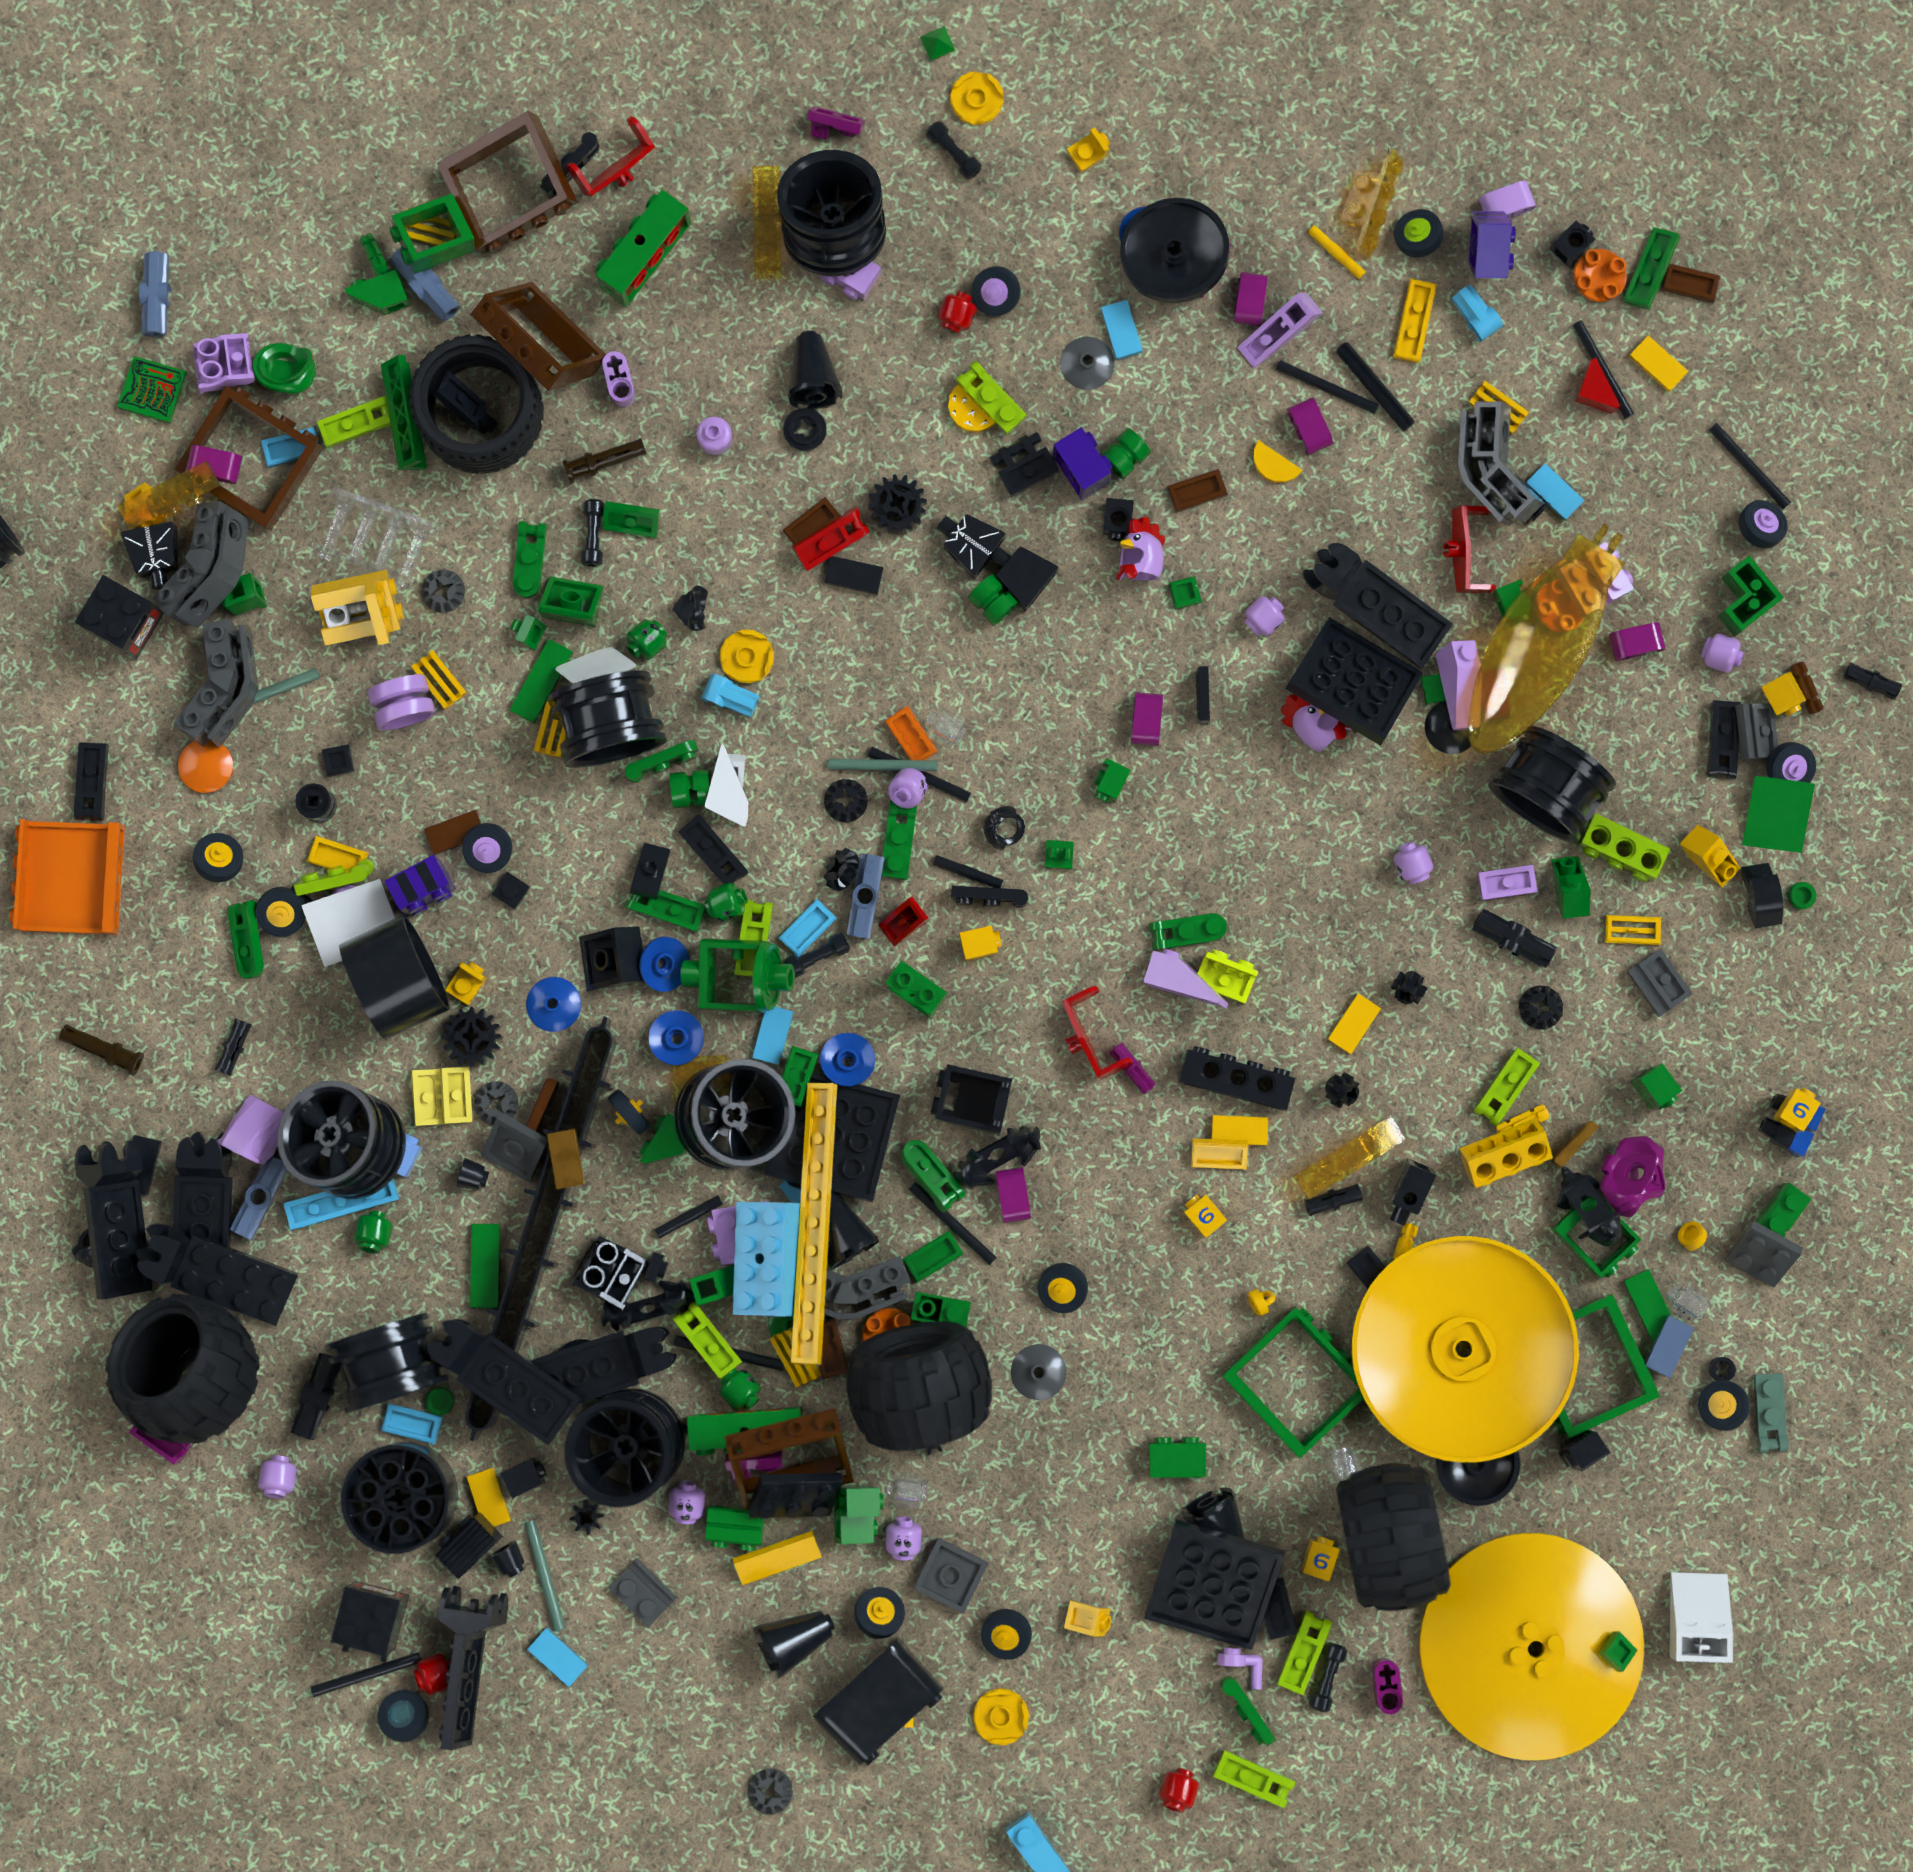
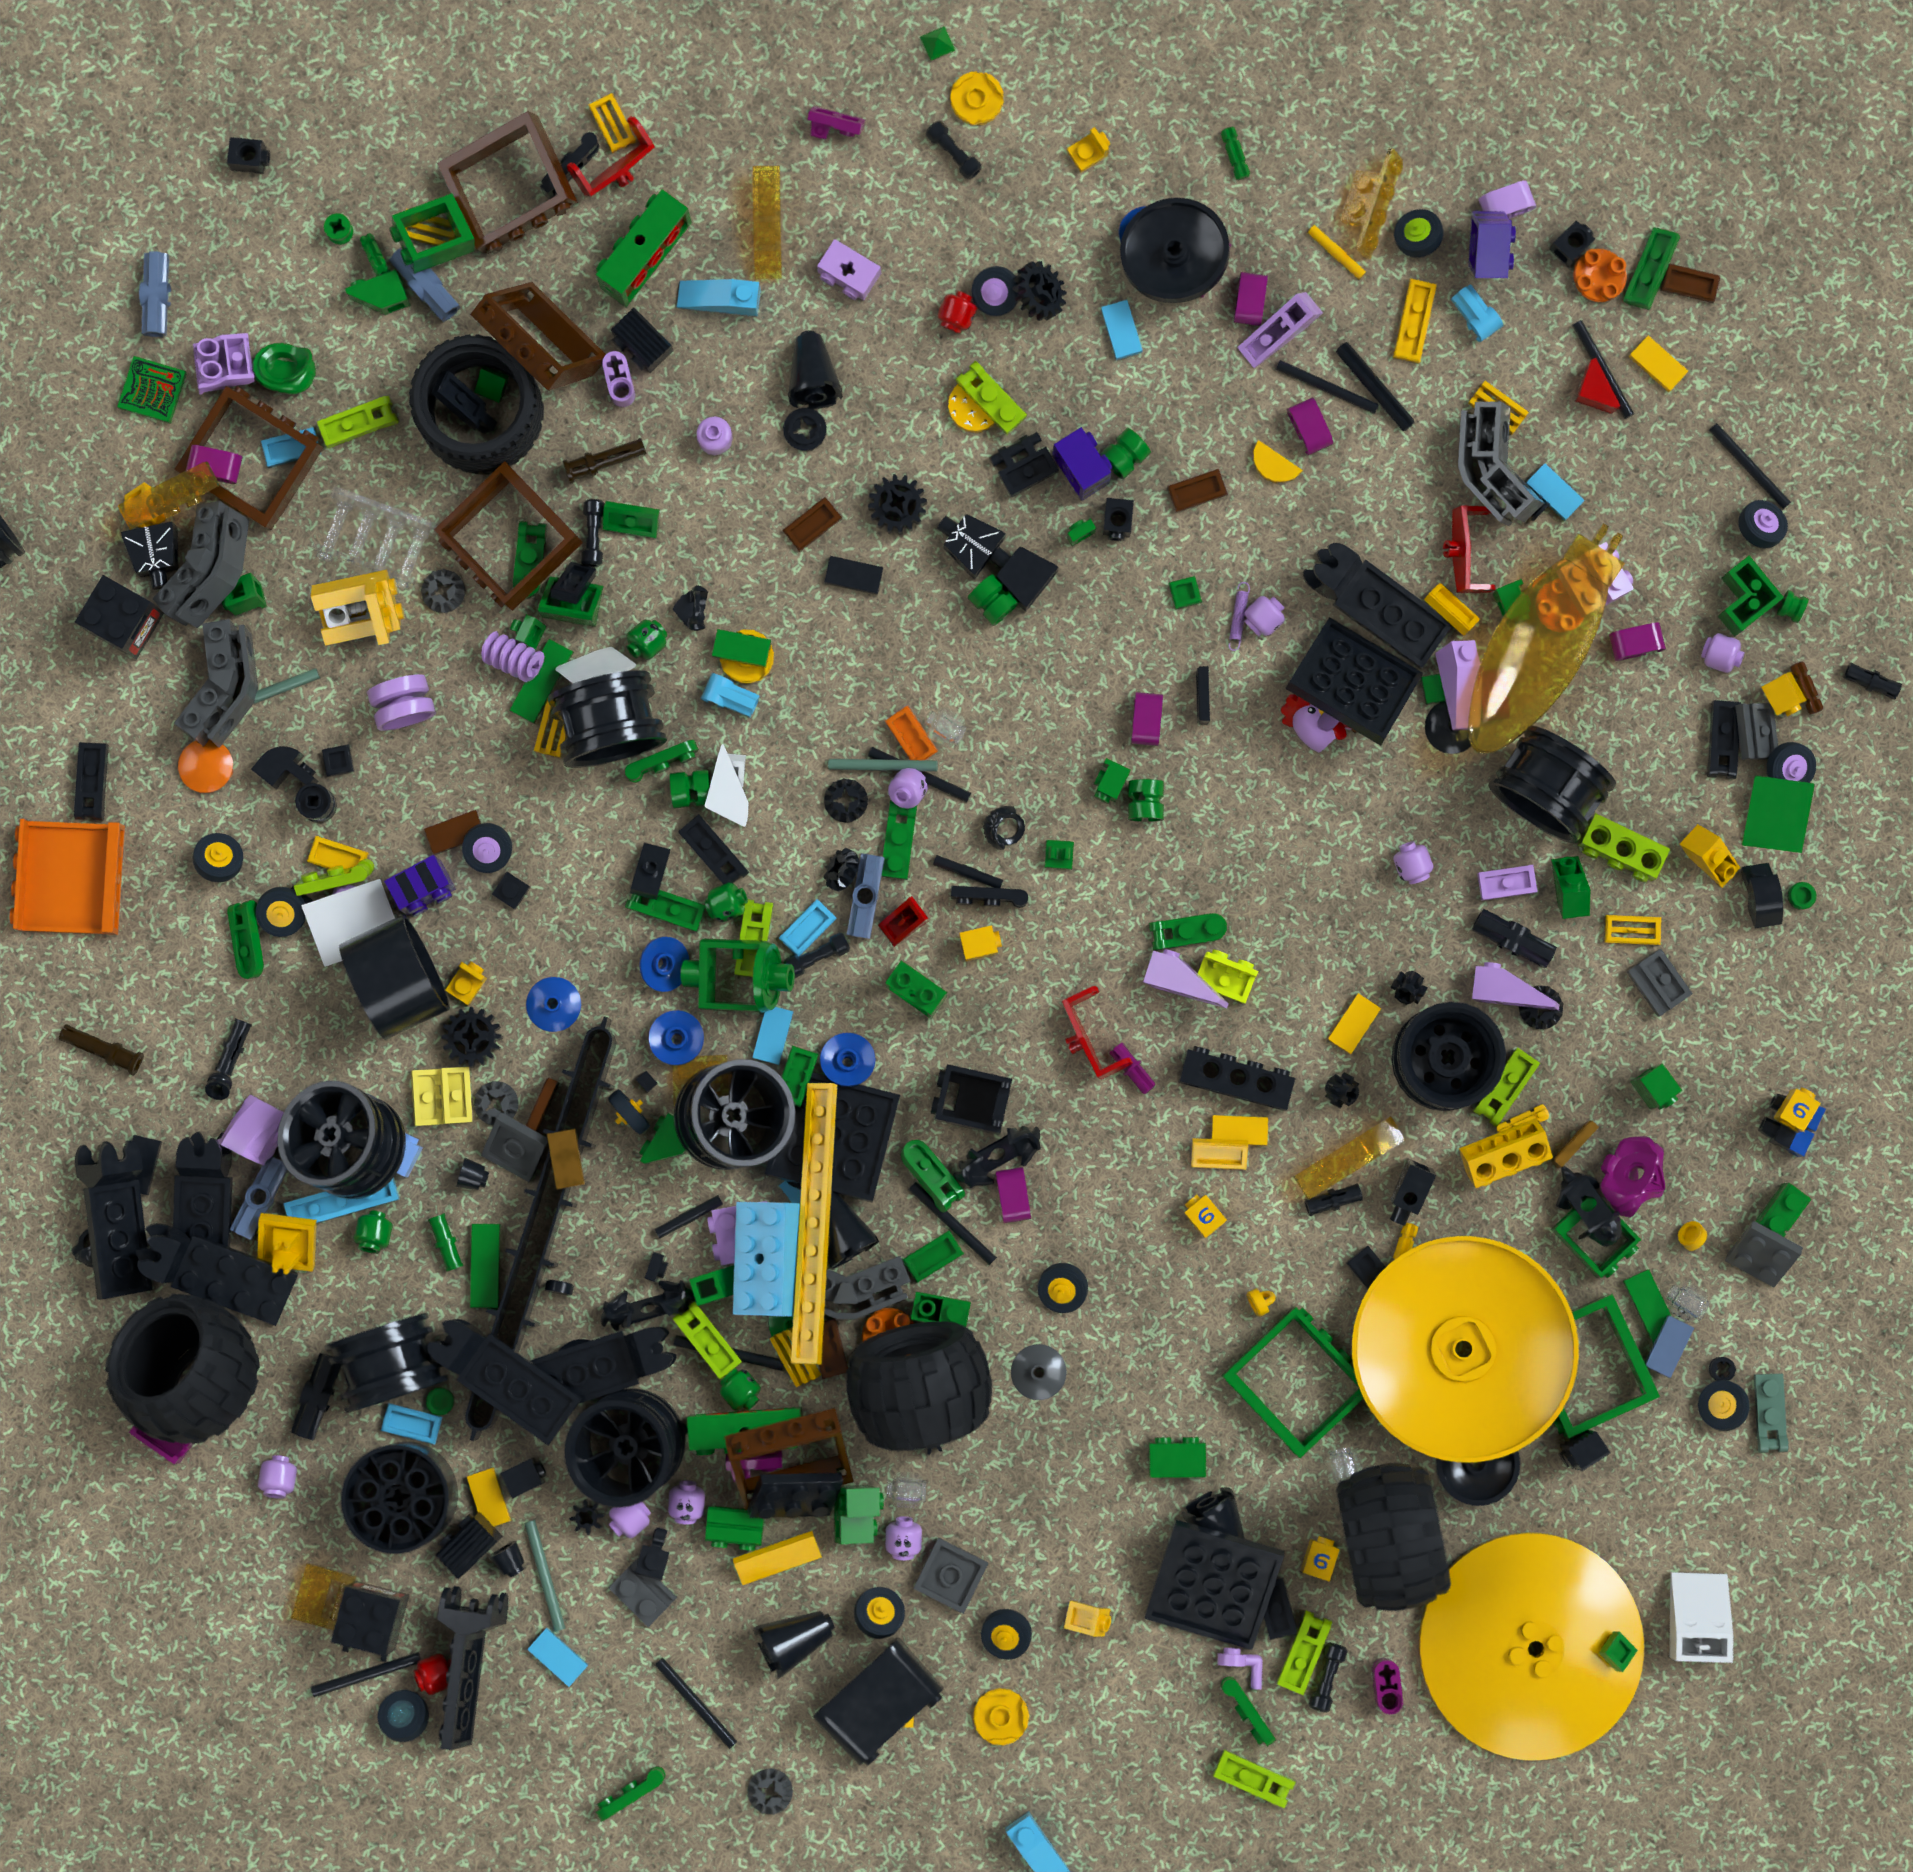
green fence [381,355,427,470] -> none
yellow tile [411,650,467,710] -> none
black slope [570,1235,649,1311] -> none
black slope [579,926,644,991] -> none
black wheel [777,150,886,276] -> none
red plate [791,507,870,571] -> none
dark grey dish [1060,337,1114,390] -> none
lavender piece [1116,516,1165,581] -> none
red head [1159,1768,1199,1813] -> none
none -> black bush [205,1073,232,1100]
none -> black brick [227,137,270,174]
none -> black brick [251,746,318,790]
none -> yellow plate [258,1213,317,1274]
none -> clear yellow plate [291,1563,357,1630]
none -> green wheel [324,213,354,245]
none -> green pin [428,1213,464,1272]
none -> reddish brown window [434,461,583,611]
none -> green tile [474,365,509,403]
none -> lavender piece [481,631,545,682]
none -> black tile [545,1280,574,1296]
none -> black plate [551,562,596,605]
none -> yellow tile [588,93,637,154]
none -> green plate [595,1766,666,1822]
none -> lavender head [608,1502,651,1538]
none -> black brick [611,308,674,373]
none -> black plate [634,1527,670,1581]
none -> black piece [636,1071,658,1093]
none -> black bar [655,1657,738,1749]
none -> medium azure slope [677,279,761,316]
none -> green tile [712,629,772,668]
none -> black gear [1013,261,1067,321]
none -> green plate [1067,519,1096,547]
none -> green wheel [1128,779,1164,822]
none -> green axle [1221,127,1250,180]
none -> lavender piece [1229,582,1250,651]
none -> black wheel [1391,1002,1506,1111]
none -> yellow tile [1424,583,1480,636]
none -> lavender slope [1472,962,1560,1010]
none -> green wheel [1777,590,1809,623]

